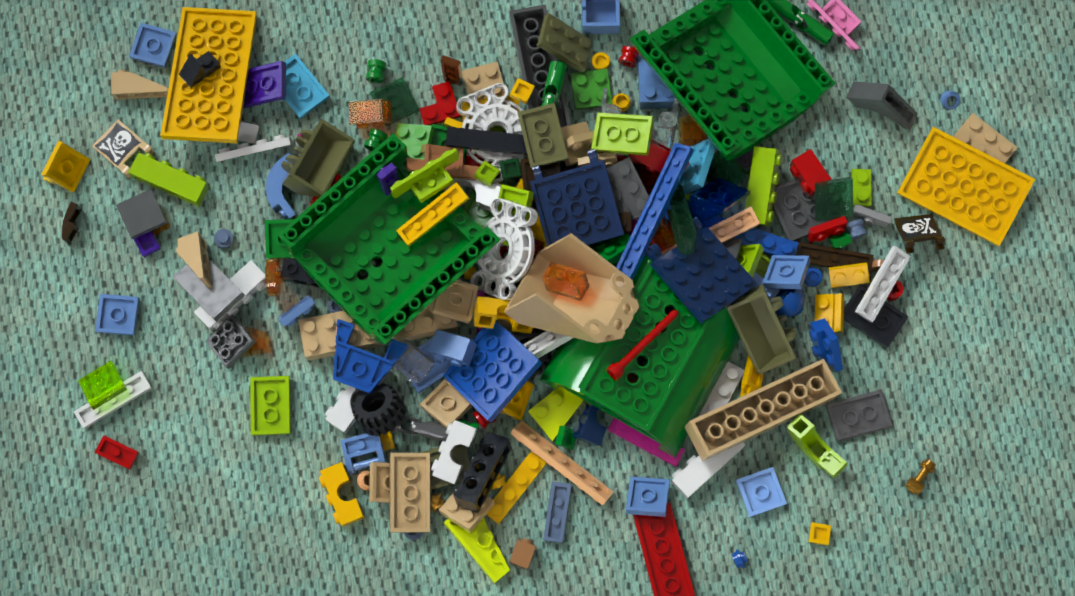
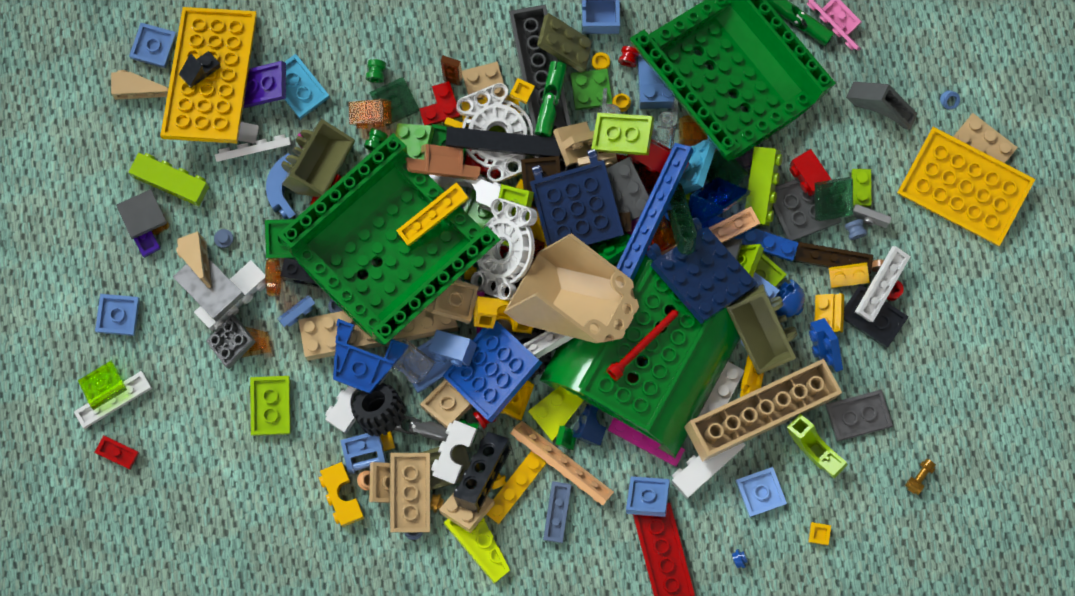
yellow bracket [41,141,91,193] -> none
dark brown slope [62,201,82,245] -> none
flag [92,119,154,178] -> none
dark purple plate [376,163,400,196] -> none
lime bracket [390,148,459,203] -> none
lime tile [474,160,500,187] -> none
dark green tile [499,158,522,181] -> none
medium nougat brick [509,538,536,570] -> none
olive plate [517,103,569,169] -> none
clear orange brick [542,262,590,301] -> none
medium blue plate [763,255,810,289] -> none
blue tile [804,268,823,287] -> none
red plate [807,216,848,243] -> none
green plate [827,231,852,249] -> none
flag [894,214,945,254] -> none

